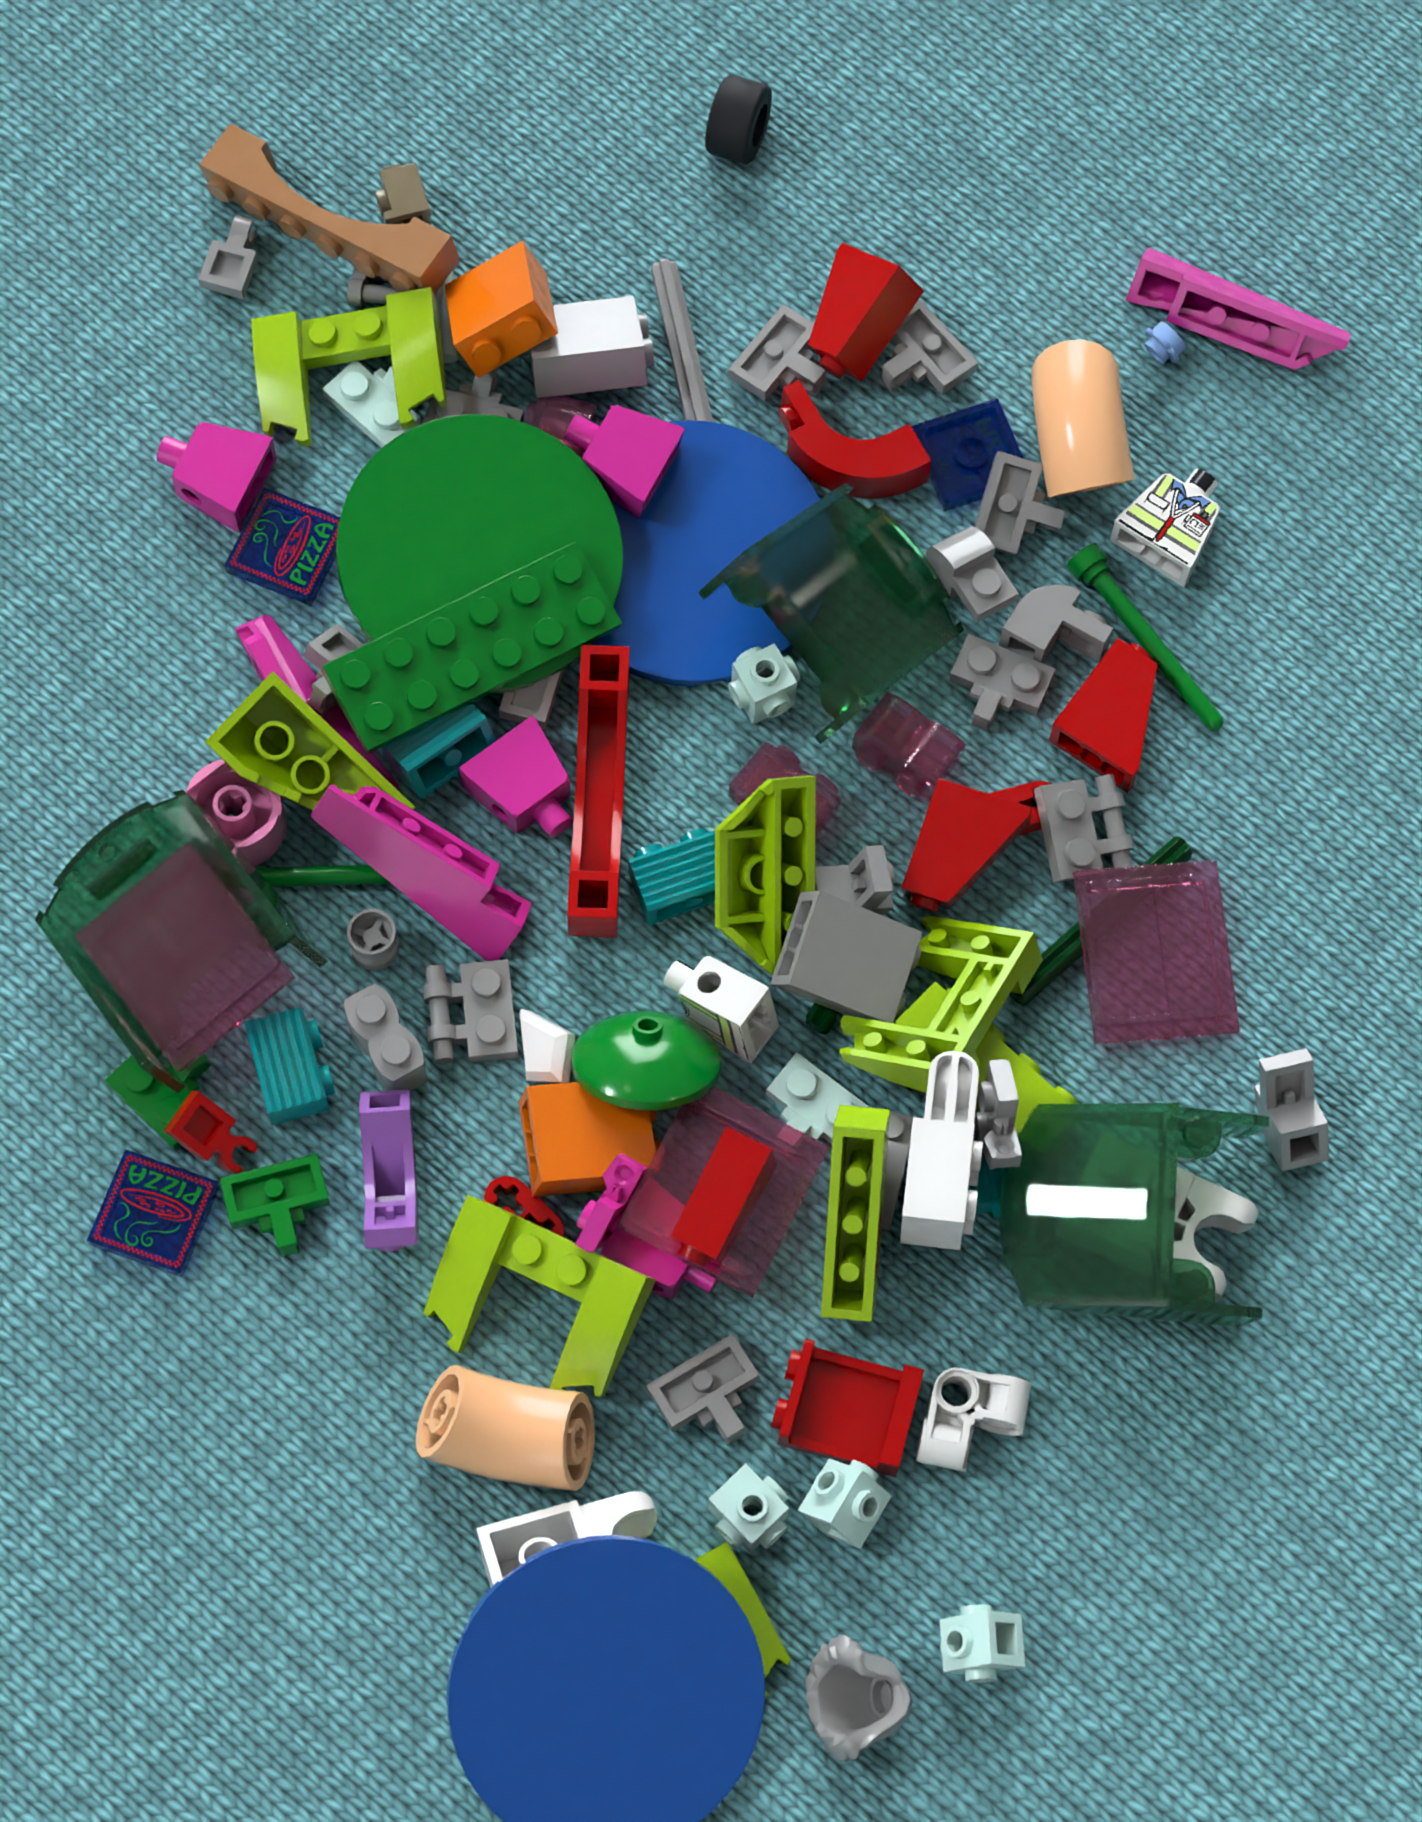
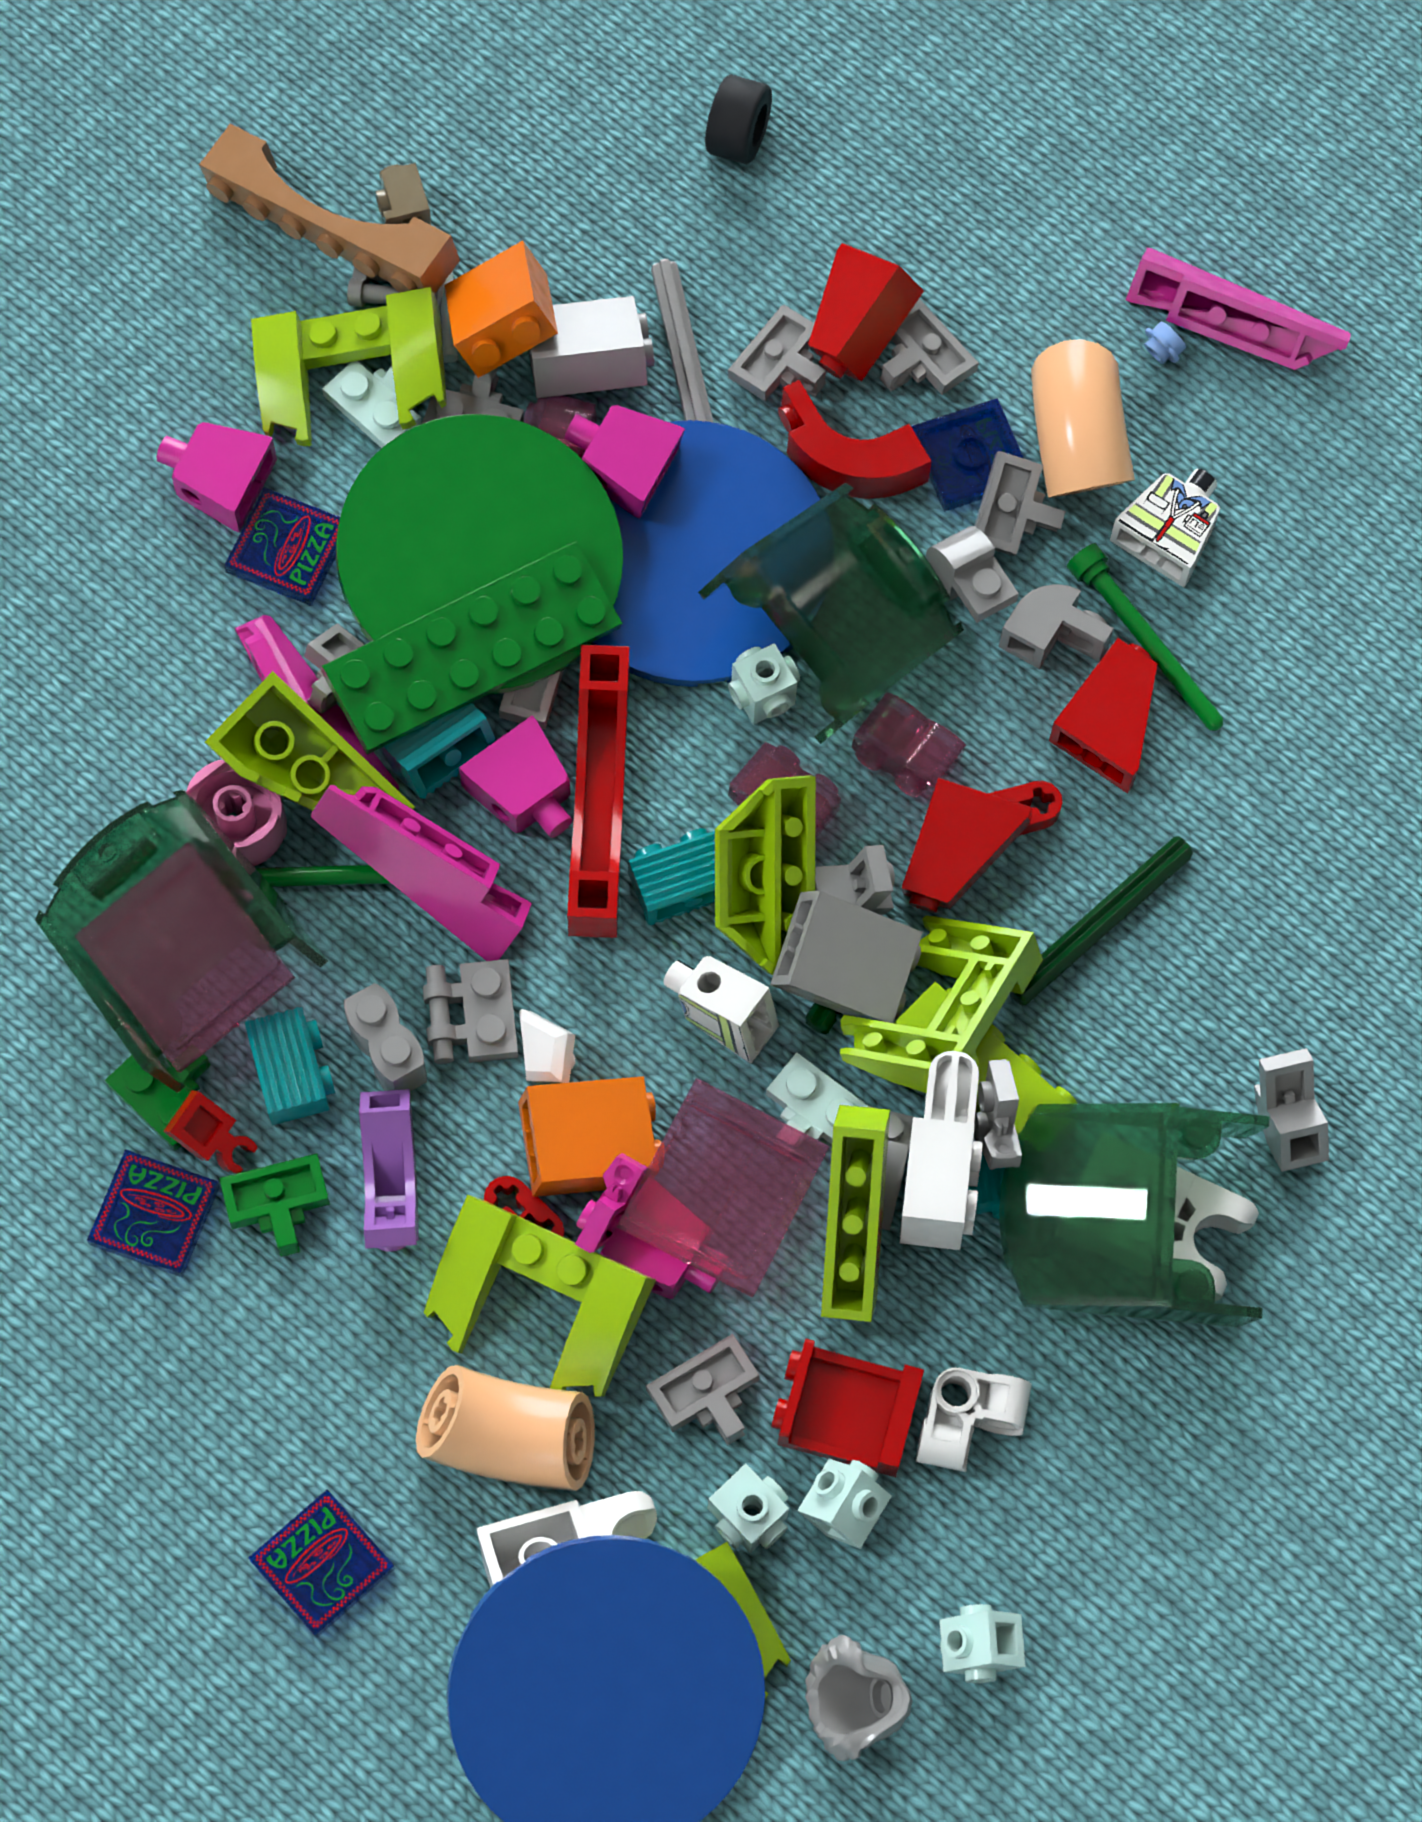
light grey plate [198,215,258,299] -> none
light grey wheel [347,908,399,971] -> none
green dish [571,1011,721,1110] -> none
red slope [670,1126,777,1268] -> none
light grey hinge [949,634,1056,732] -> none
light grey plate [1034,774,1134,883] -> none
clear pink piece [1073,860,1240,1044] -> none
none -> clear blue tile [248,1489,395,1638]

